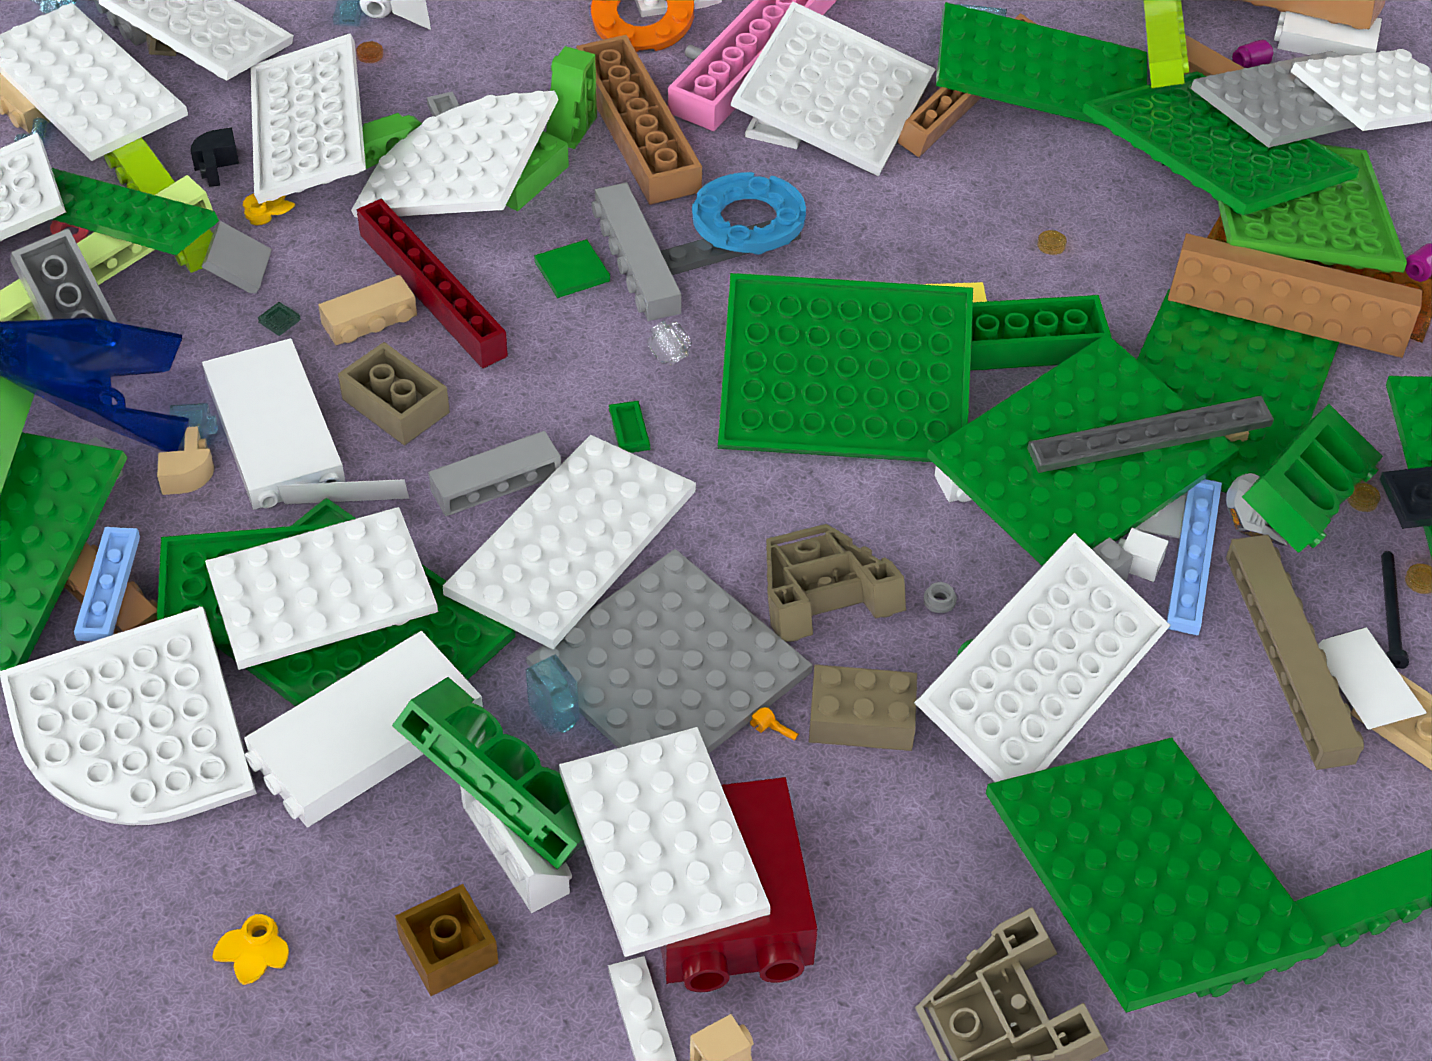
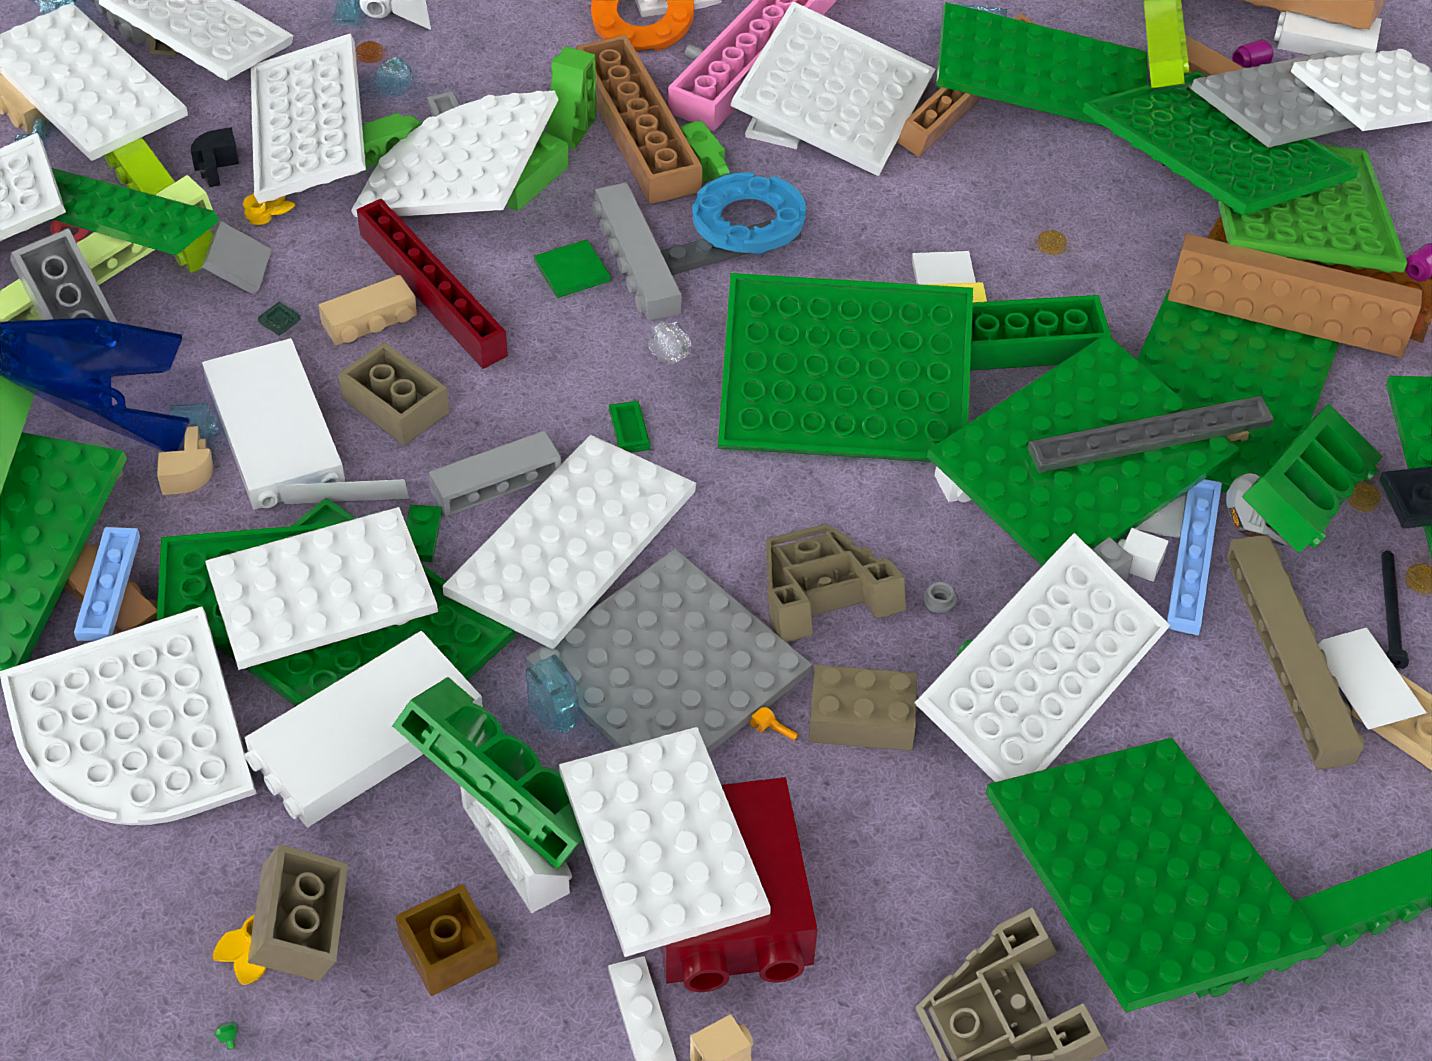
none -> green rock [214,1021,238,1050]
none -> dark tan brick [247,844,348,981]
none -> clear light blue head [375,57,413,97]
none -> green plate [406,505,442,562]
none -> bright green piece [681,120,730,182]
none -> white tile [912,251,976,284]

